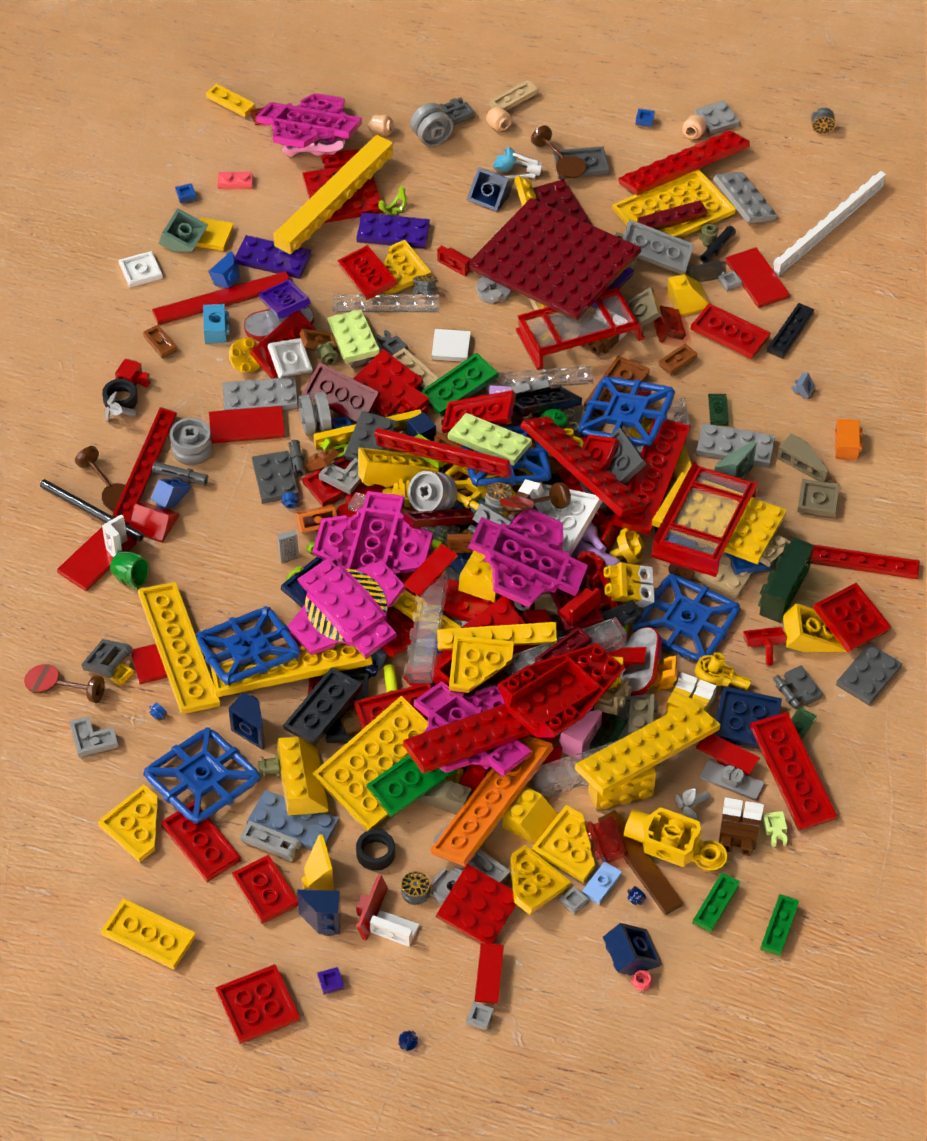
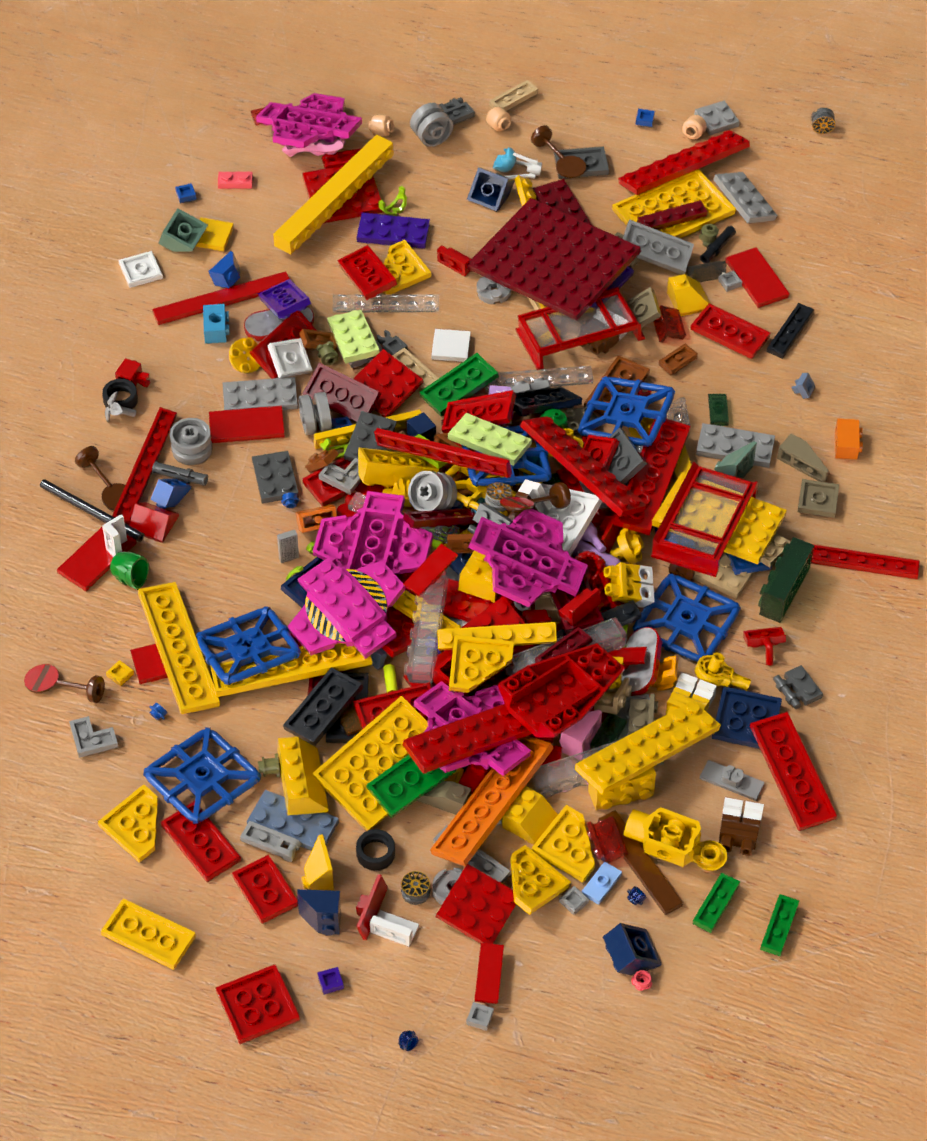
dark grey plate [81,639,133,678] -> none
dark orange plate [143,325,177,358] -> none
yellow plate [206,83,255,117] -> none
dark blue slope [228,692,265,750] -> none
dark purple plate [235,235,312,279] -> none
dark grey pin [288,440,306,476] -> none
clear blue plate [362,660,379,679] -> none
red brick [397,387,429,414] -> none
dark grey wheel [413,275,438,295] -> none
light grey plant [675,789,710,821] -> none
red piece [696,734,760,775] -> none
yellowish green plate [762,811,787,847] -> none
white plate [773,171,886,277] -> none
yellow slope [783,603,847,652] -> none
clear green plate [791,707,817,741] -> none
red plate [812,582,892,653] -> none
dark grey plate [836,643,902,705] -> none

